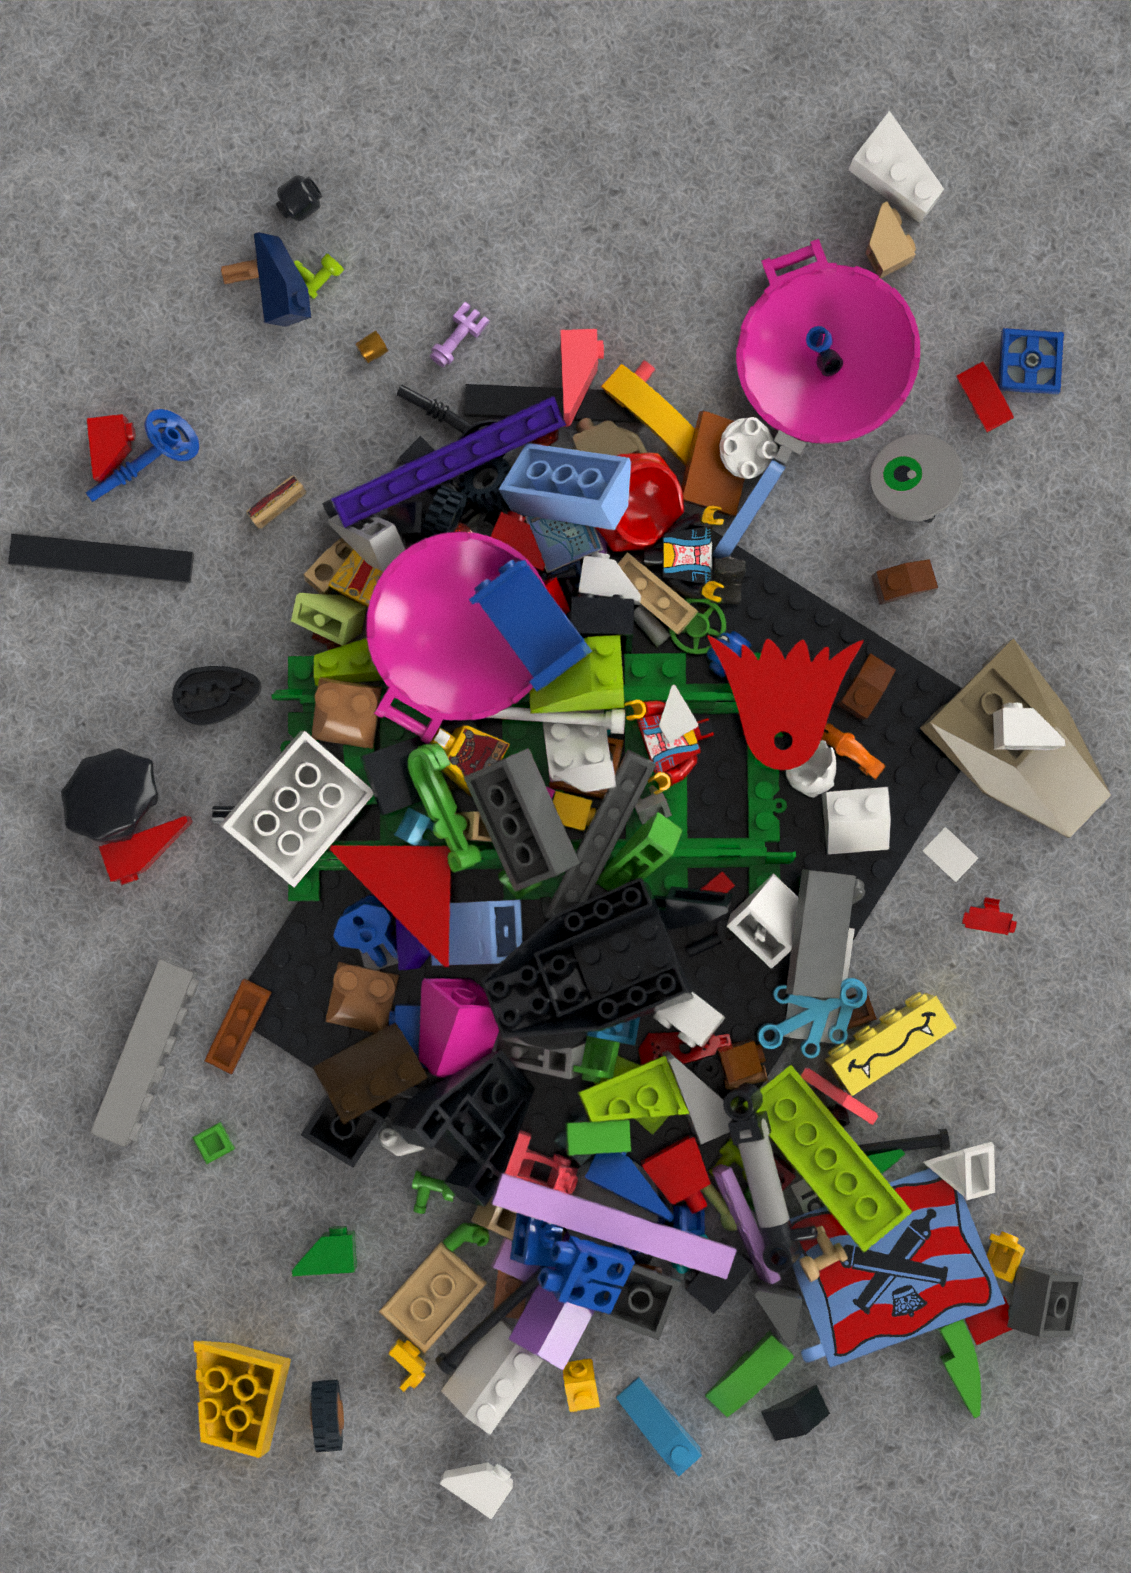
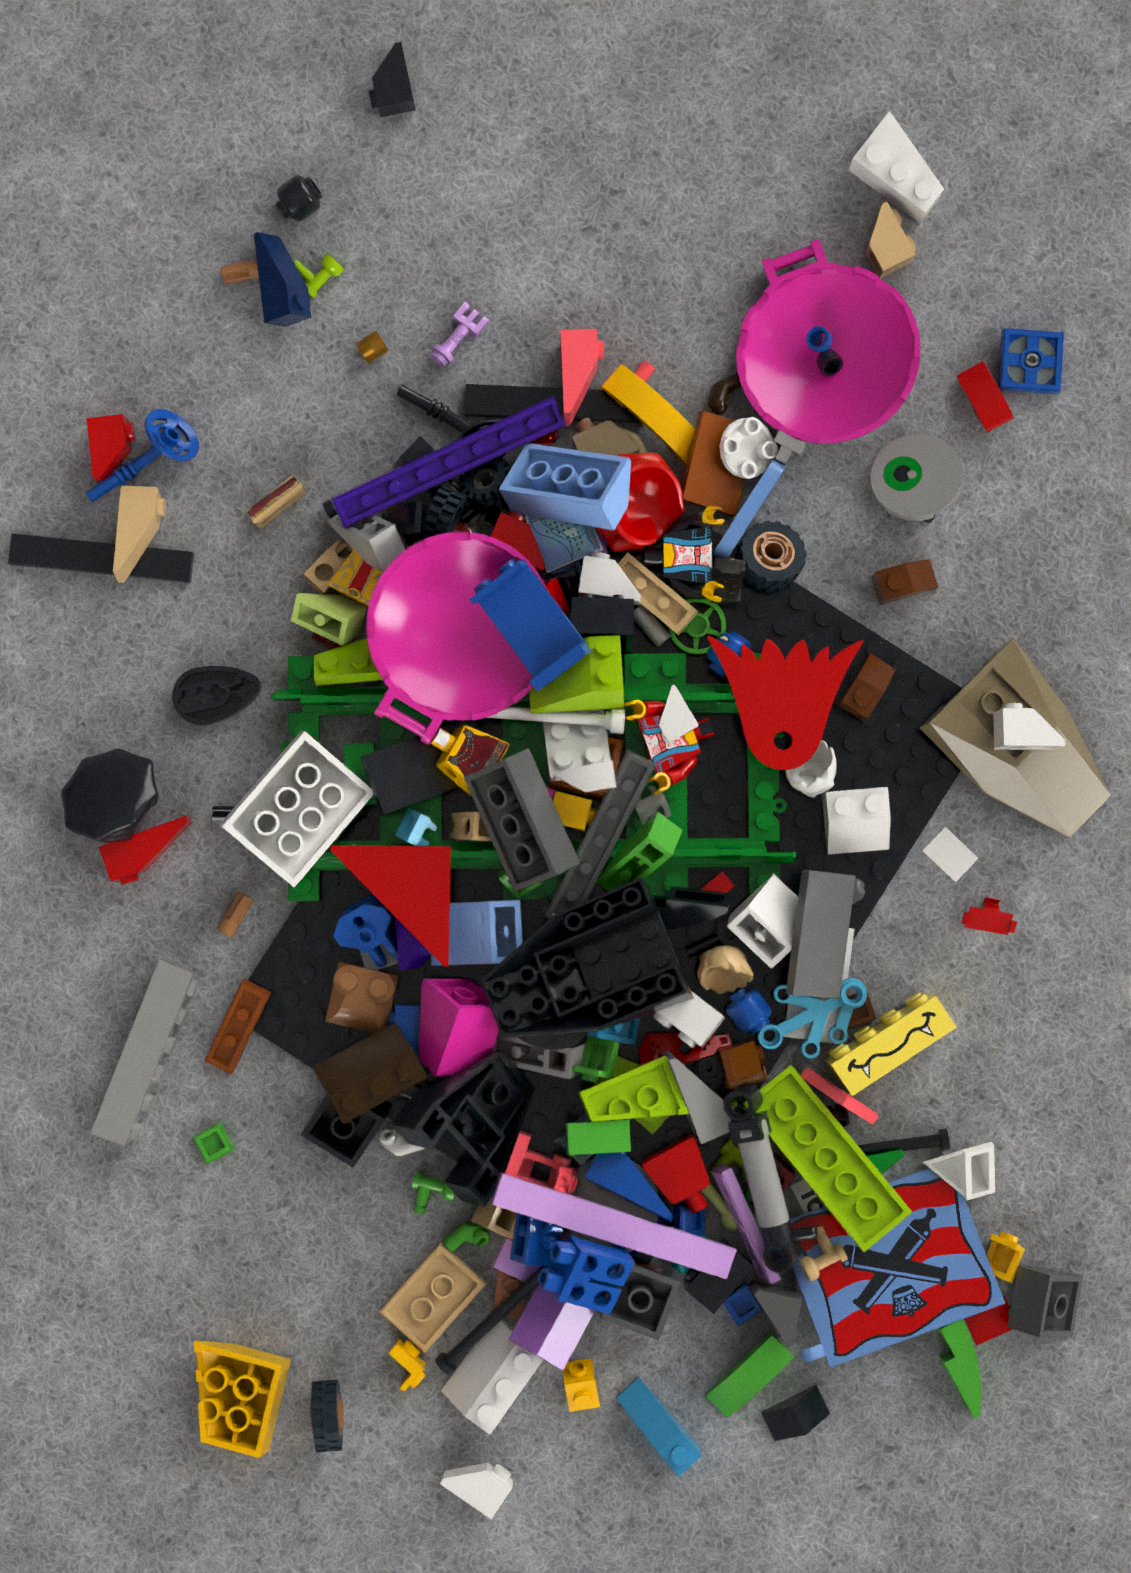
green slope [292,1226,357,1277] -> none
medium nougat slope [312,677,382,749] -> none
bright green piece [408,743,481,873] -> none
orange piece [821,724,886,780] -> none
none -> tan slope [113,486,166,583]
none -> medium nougat piece [217,891,254,937]
none -> black slope [368,42,416,117]
none -> tan hair [697,945,754,994]
none -> dark brown arm [707,373,742,415]
none -> blue tile [723,1282,764,1326]
none -> blue head [726,987,772,1035]
none -> black wheel [735,520,807,592]

